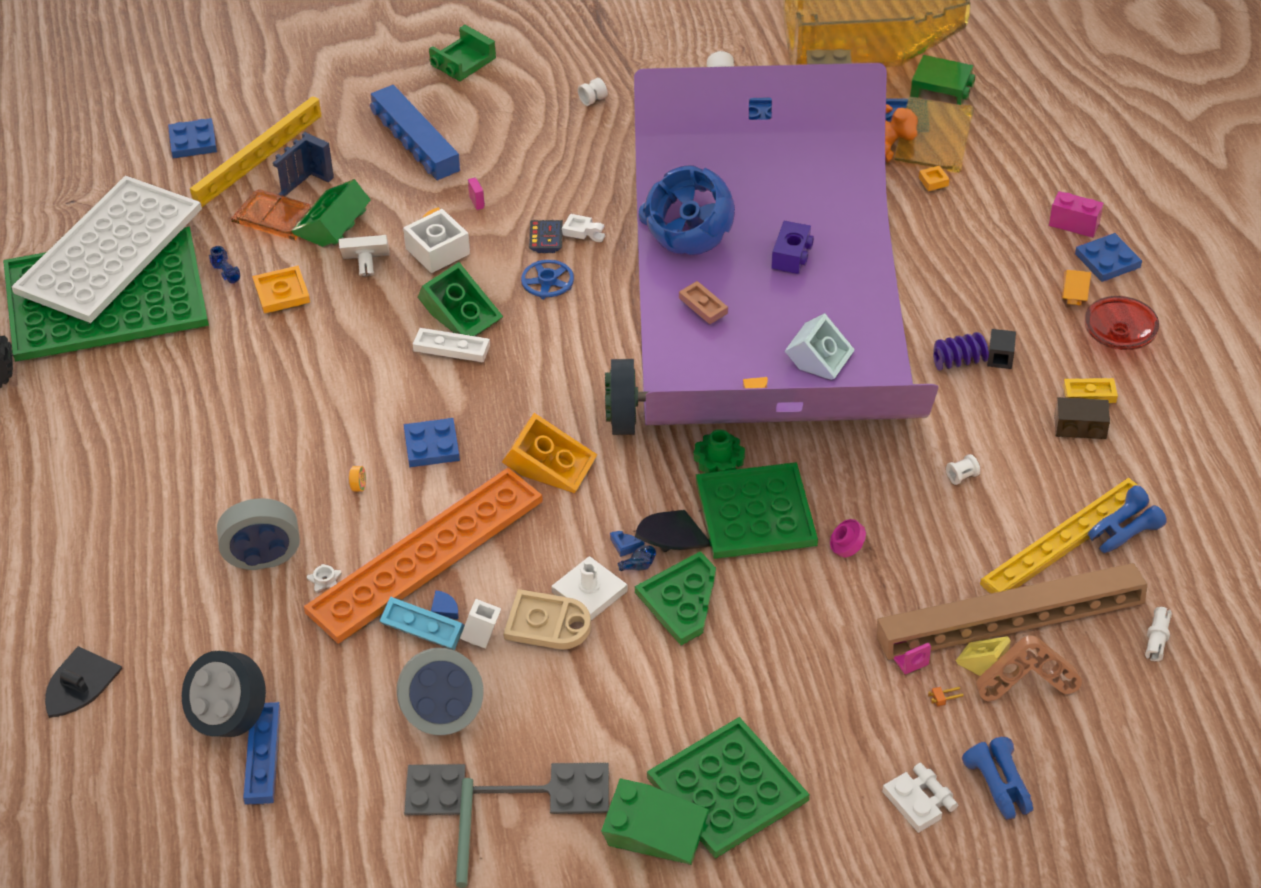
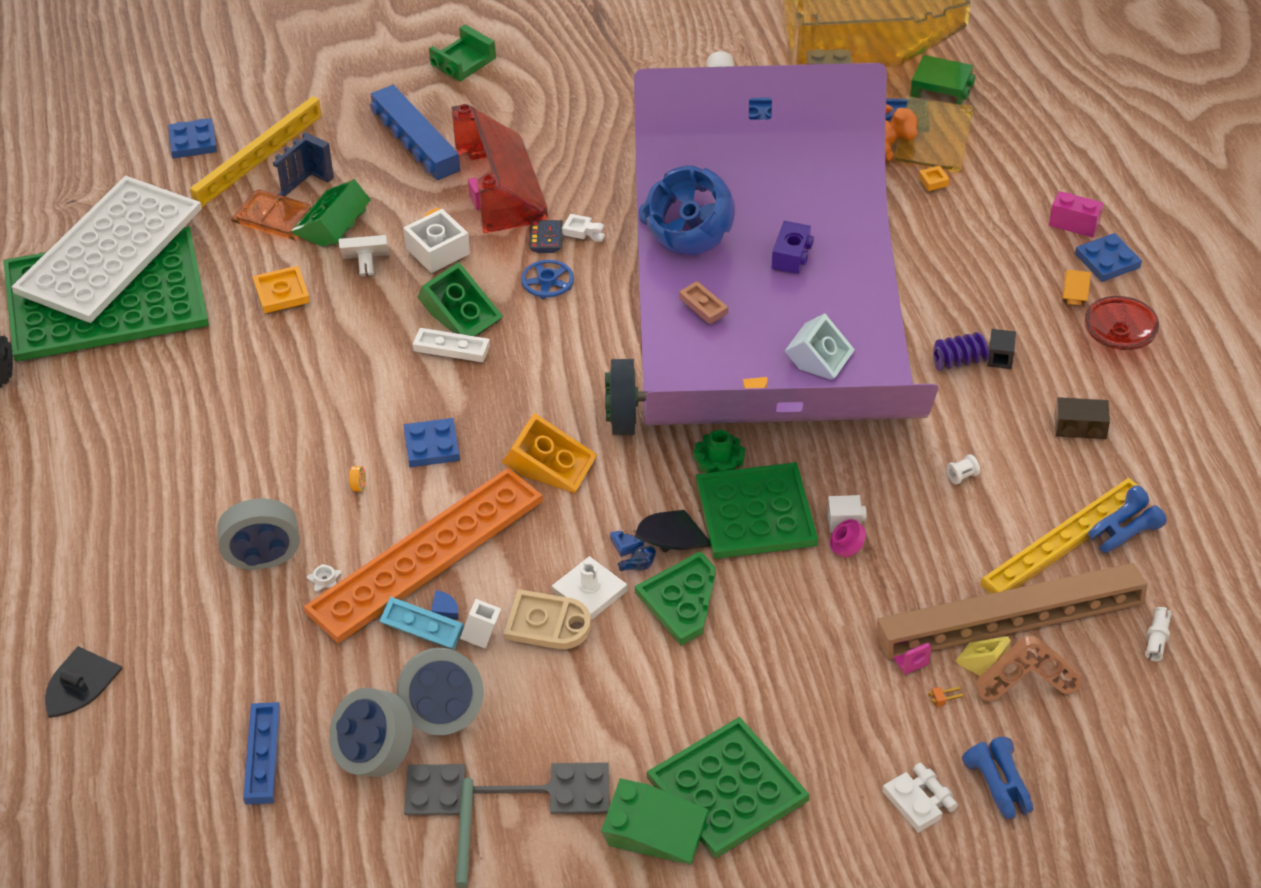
wheel [181,651,266,737] -> none
clear blue bar [209,246,241,283] -> none
white wheel [578,78,608,106] -> none
yellow plate [1063,378,1118,403] -> none
none -> wheel [330,688,412,777]
none -> clear red windscreen [451,104,548,234]
none -> white brick [827,495,866,533]

